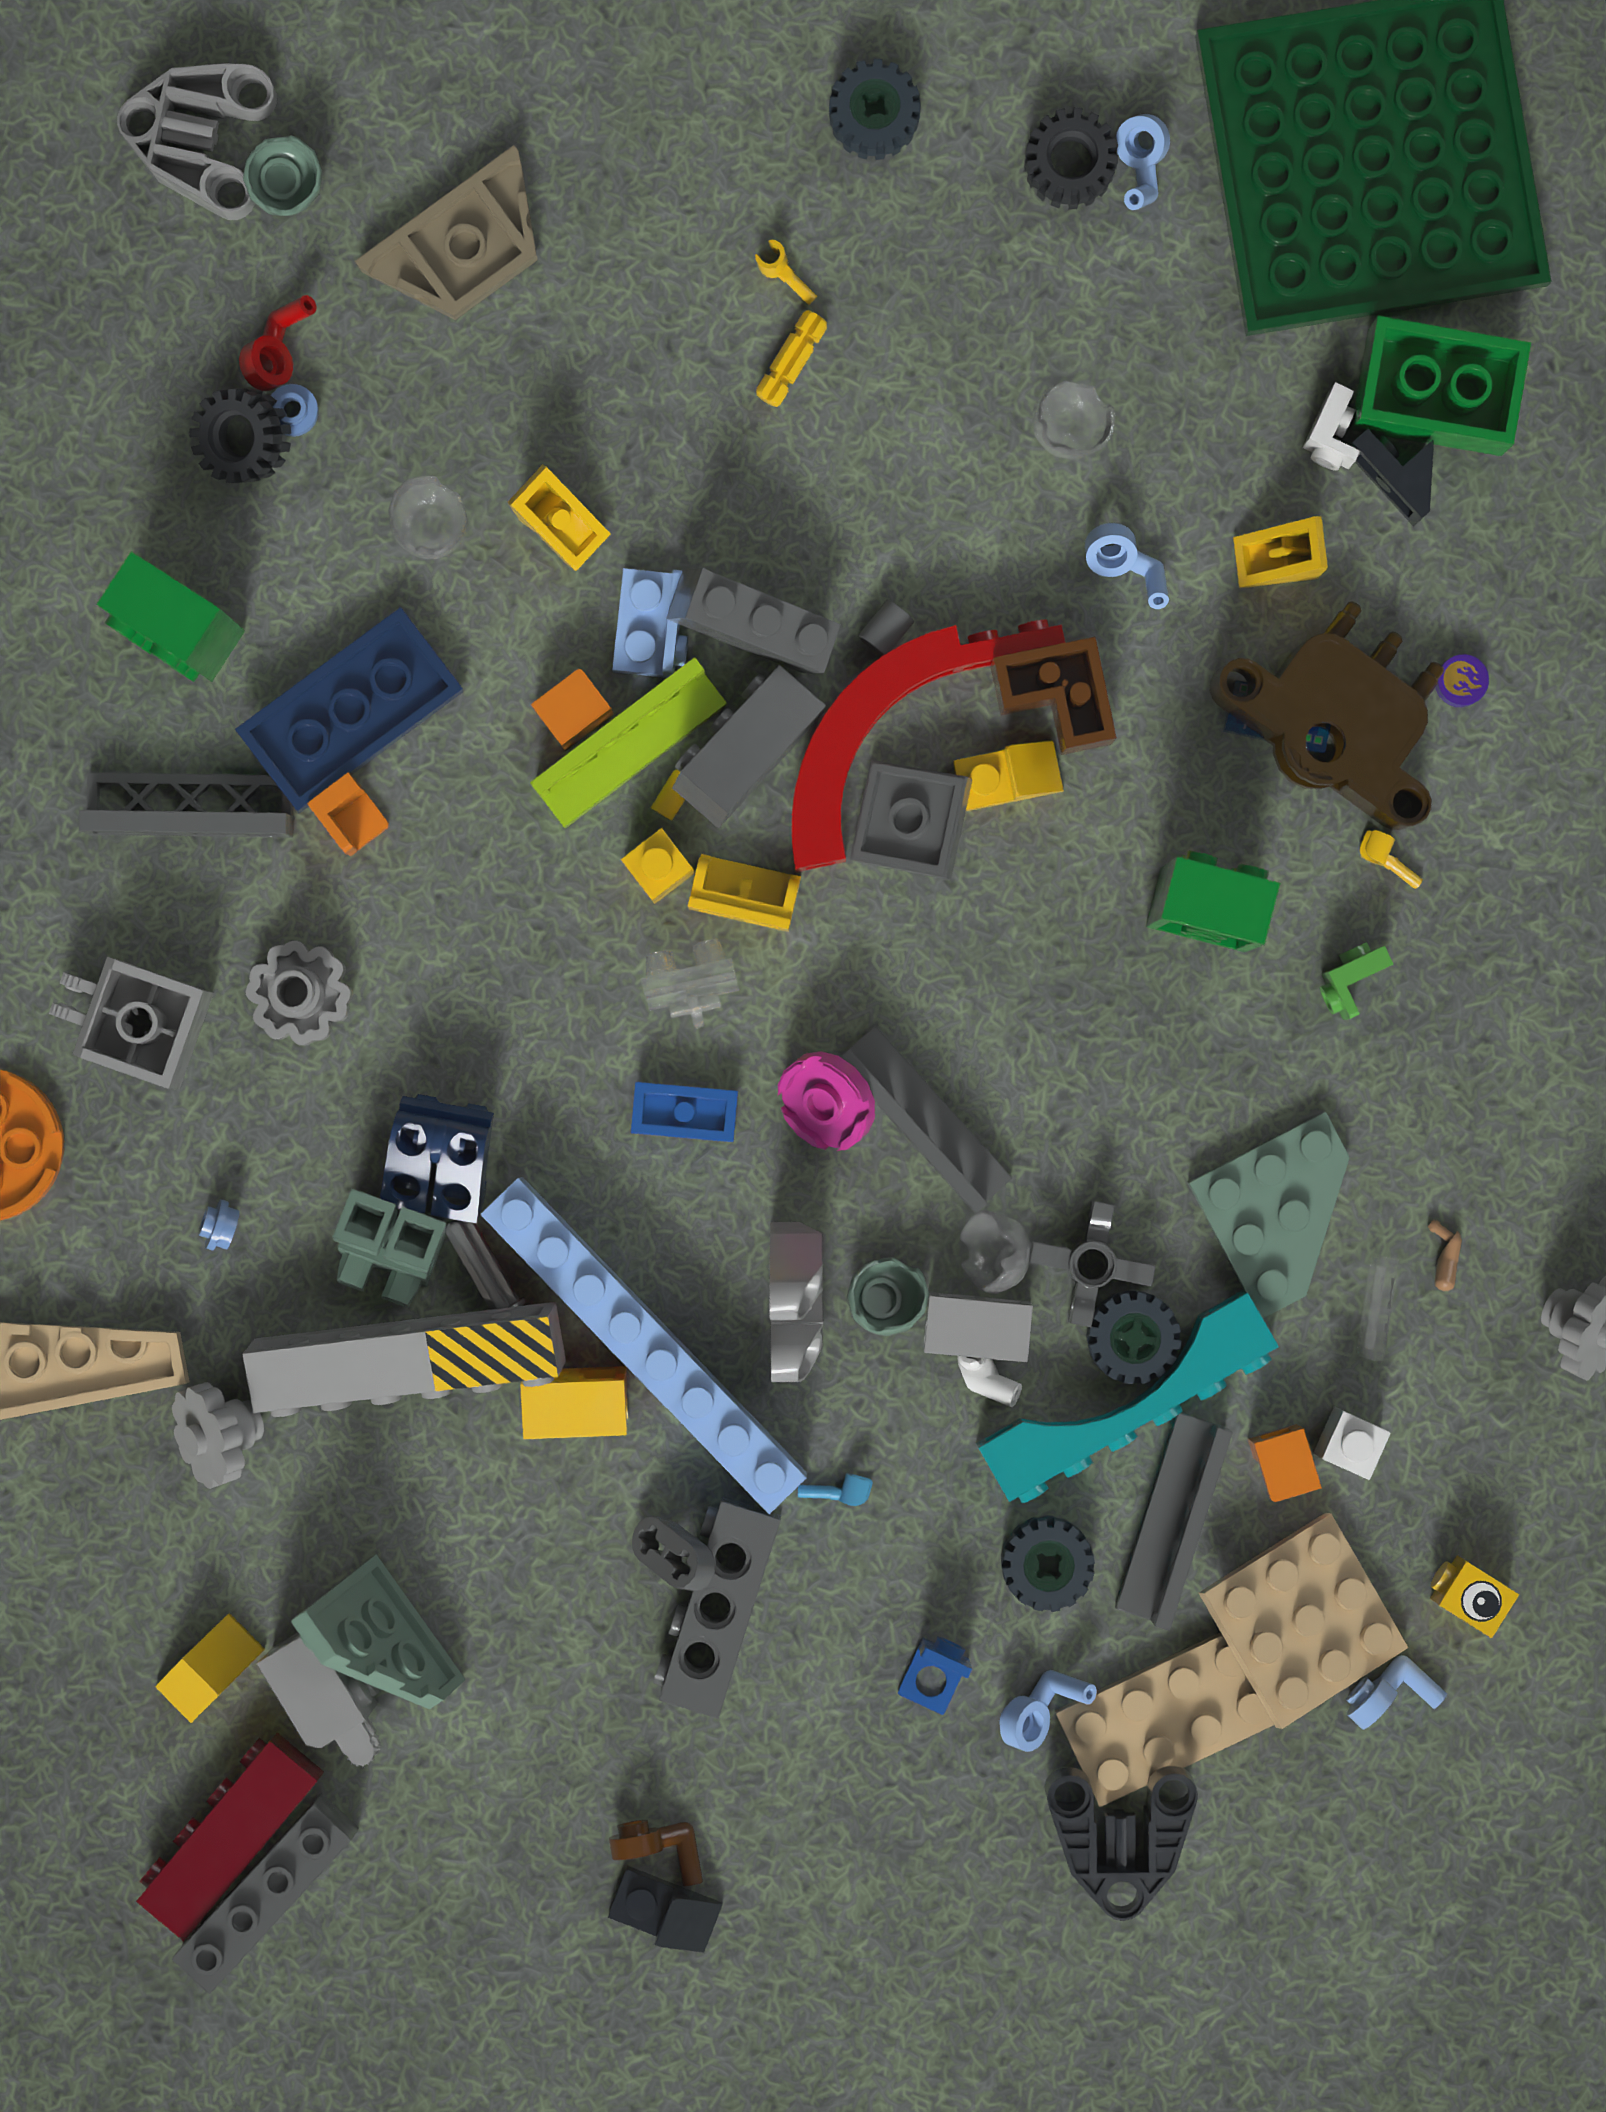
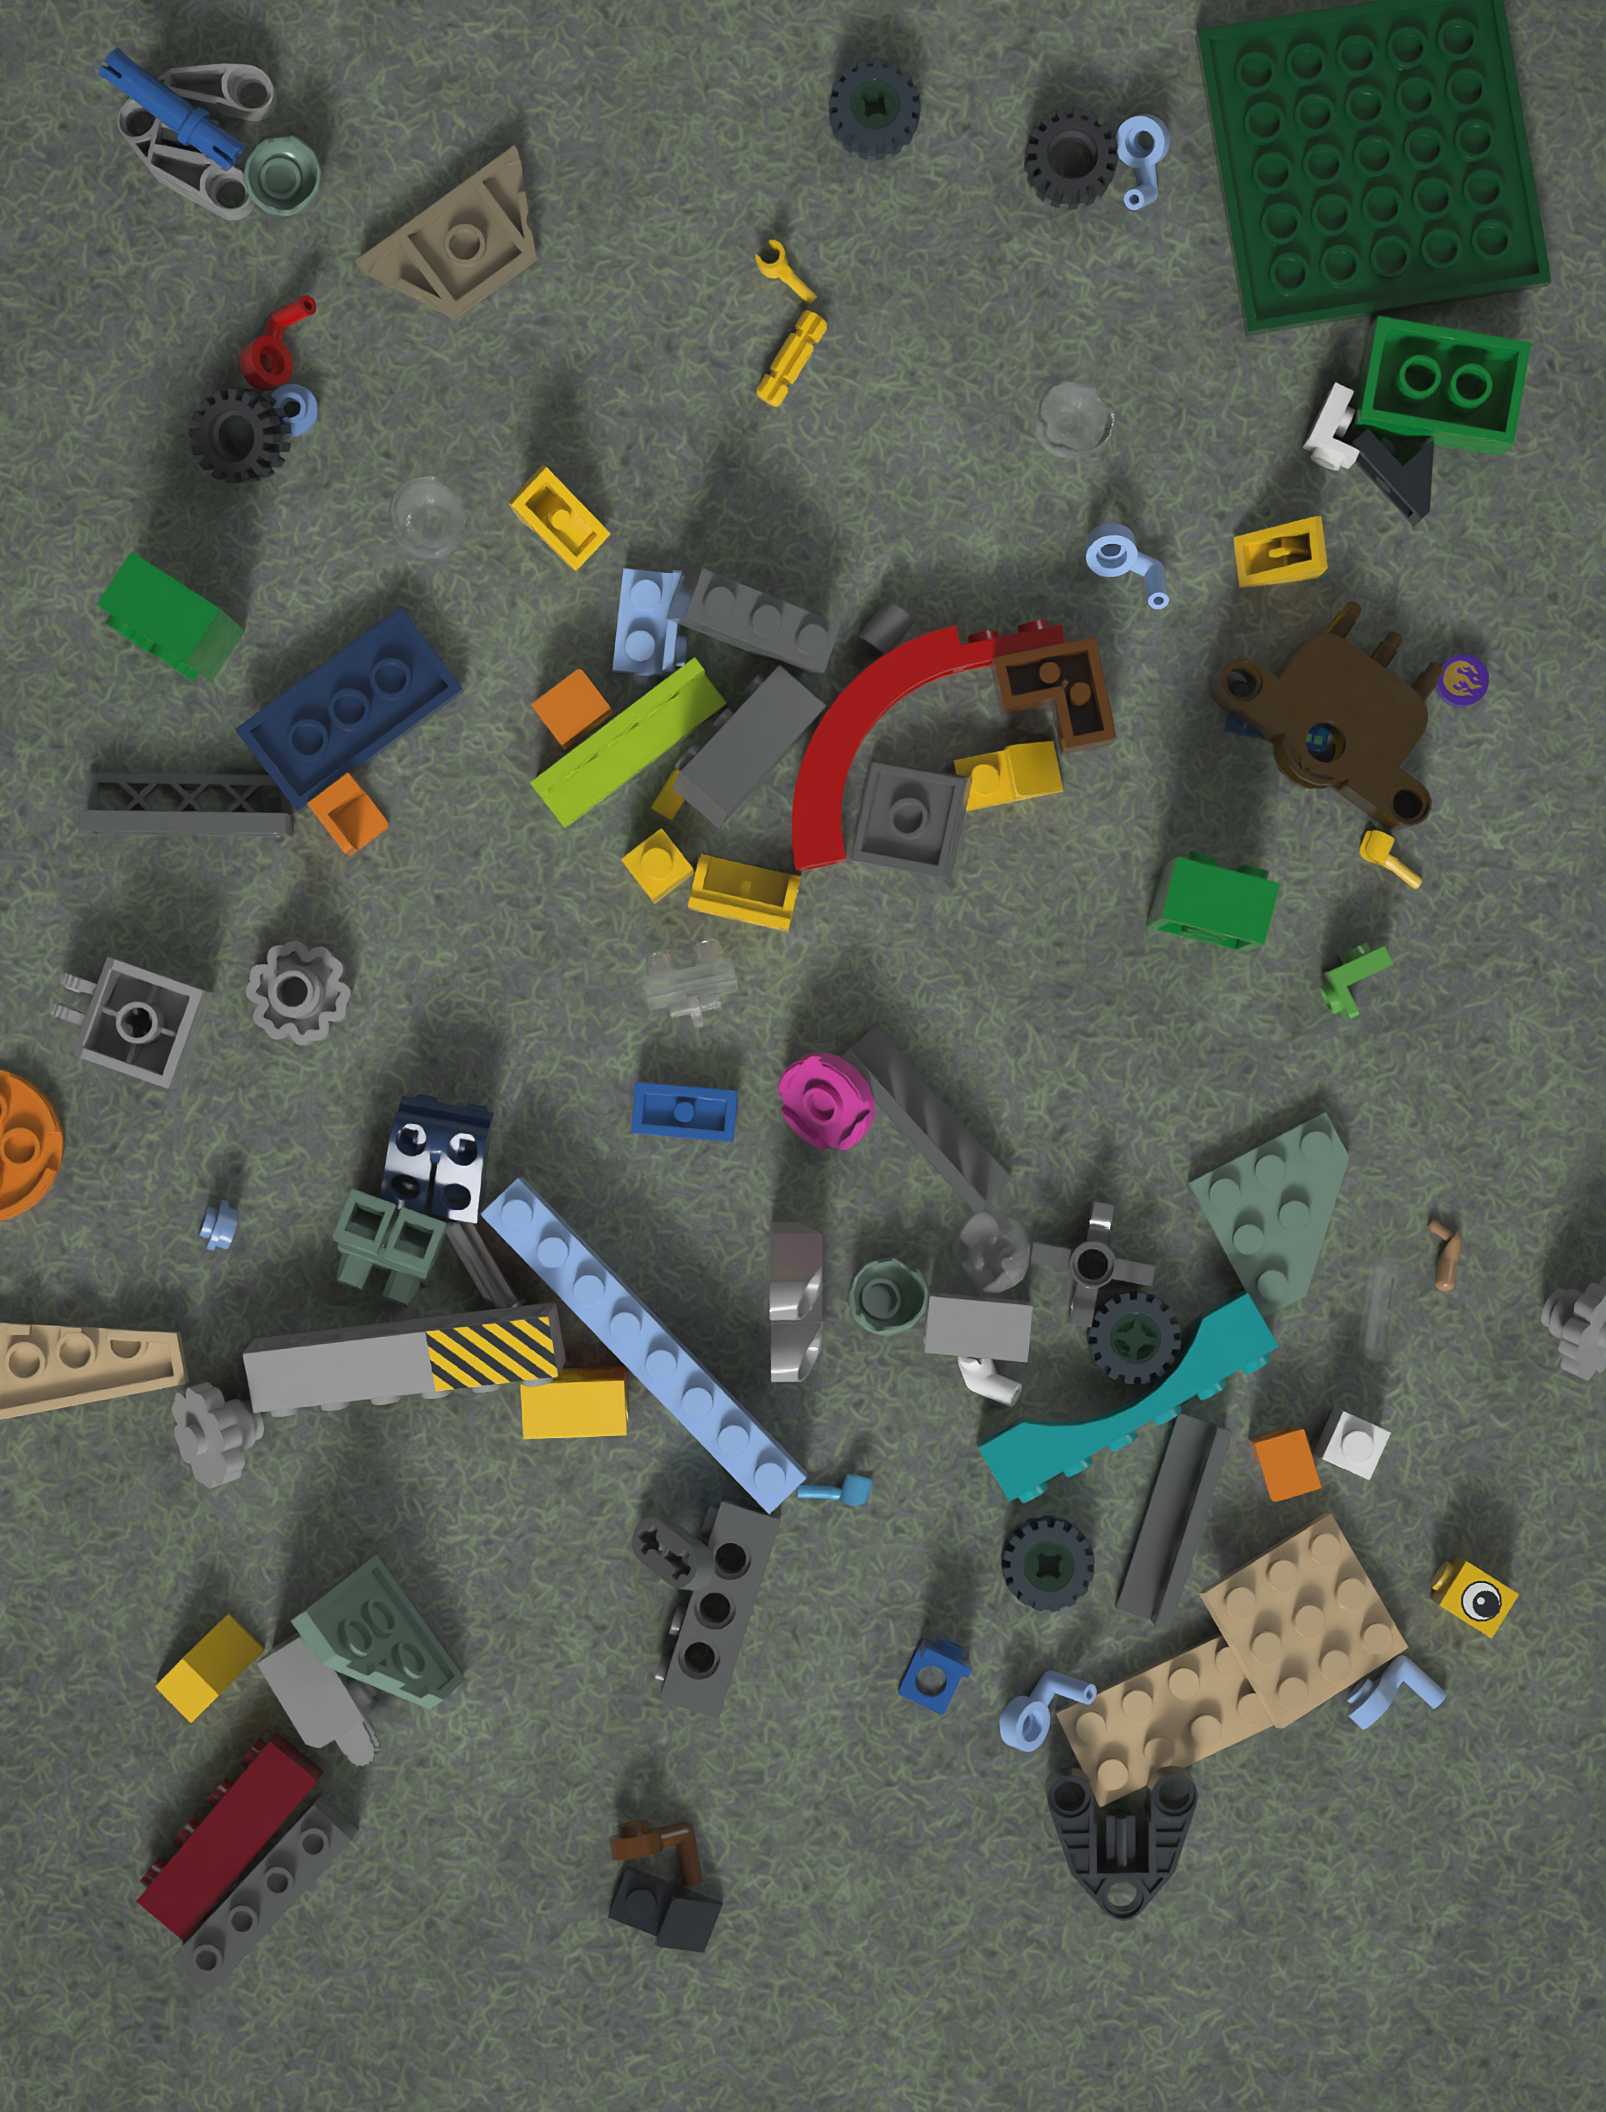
none -> blue pin [98,48,245,172]

